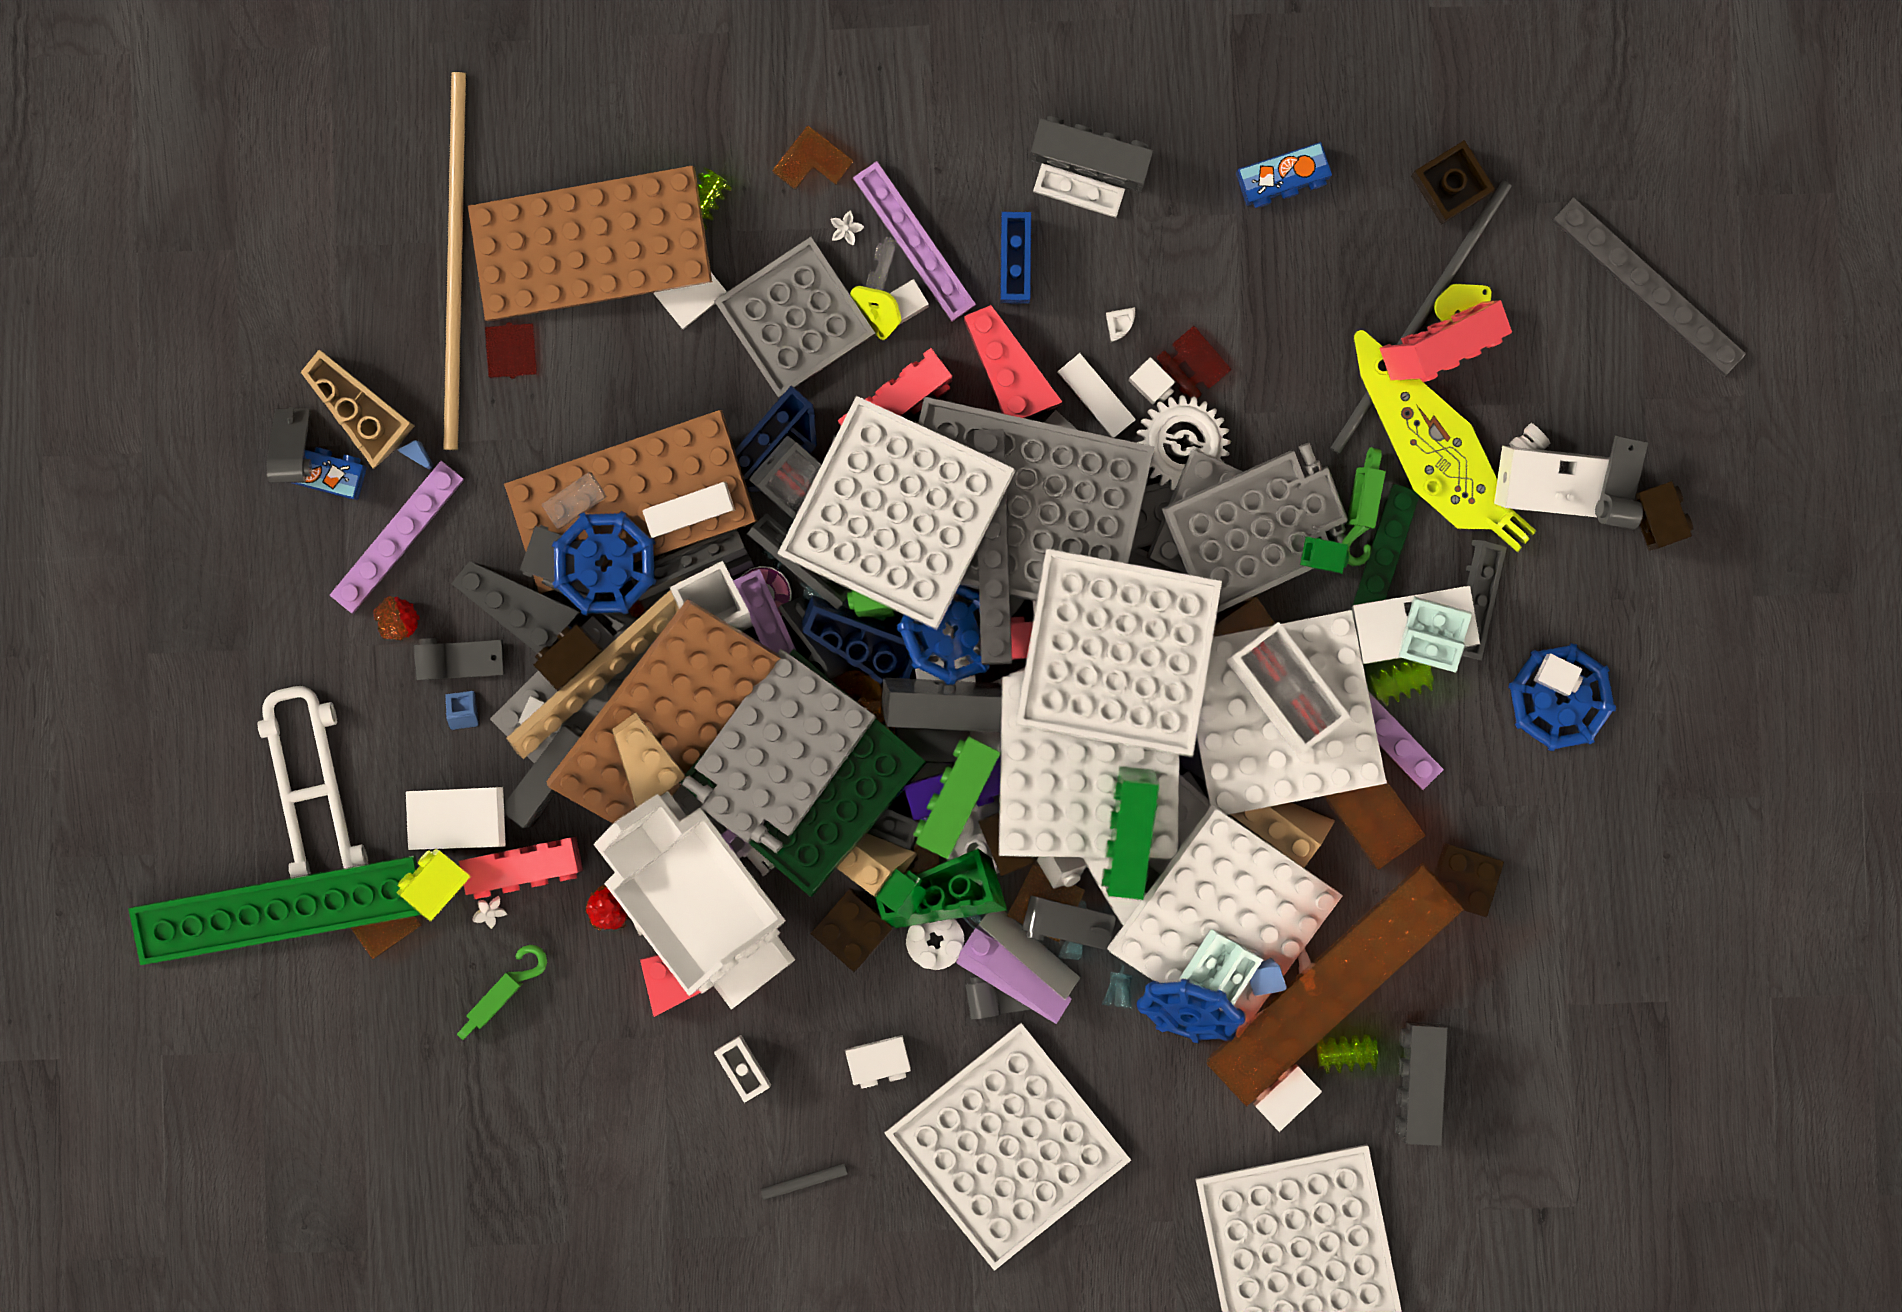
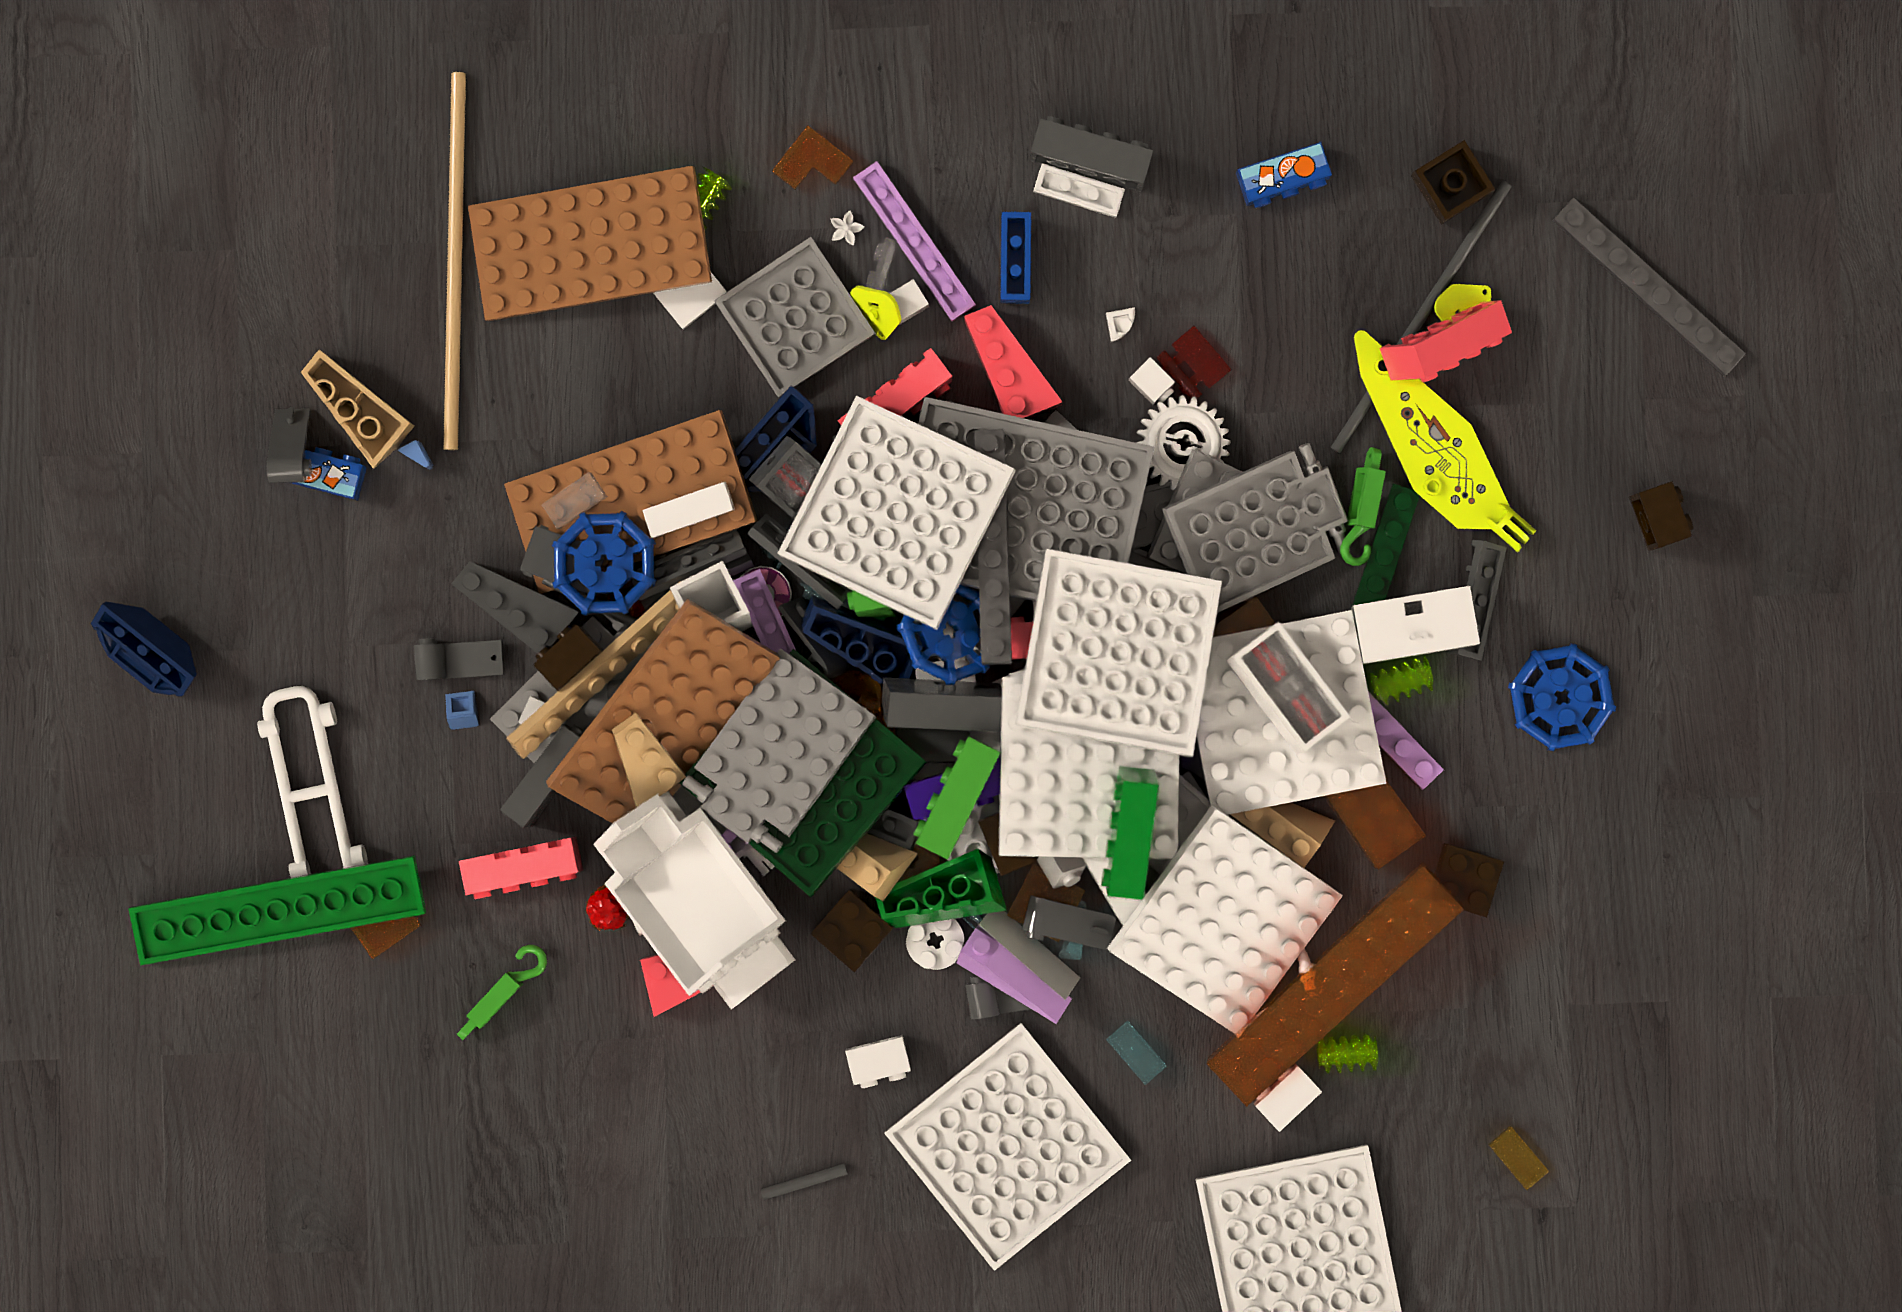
lavender plate [330,461,464,614] -> none
clear orange piece [373,596,420,640] -> none
neon yellow slope [396,848,471,921] -> none
white tile [406,787,506,850] -> none
white plant [472,896,507,929] -> none
clear red piece [485,322,537,379] -> none
white brick [714,1035,771,1103] -> none
green brick [875,869,929,920] -> none
white tile [1057,353,1136,438] -> none
clear light blue piece [1102,965,1133,1009] -> none
blue plate [1137,978,1245,1043] -> none
light aqua slope [1180,929,1263,1005] -> none
medium blue slope [1249,958,1287,996] -> none
green brick [1300,536,1349,574] -> none
dark grey brick [1395,1022,1448,1146] -> none
light aqua slope [1399,596,1472,672] -> none
white brick [1494,446,1610,517] -> none
white wheel [1509,423,1551,450] -> none
white brick [1534,654,1583,696] -> none
dark grey door [1595,436,1648,530] -> none
none -> dark blue wedge [91,601,197,697]
none -> clear light blue slope [1106,1021,1167,1085]
none -> clear yellow tile [1488,1126,1549,1190]

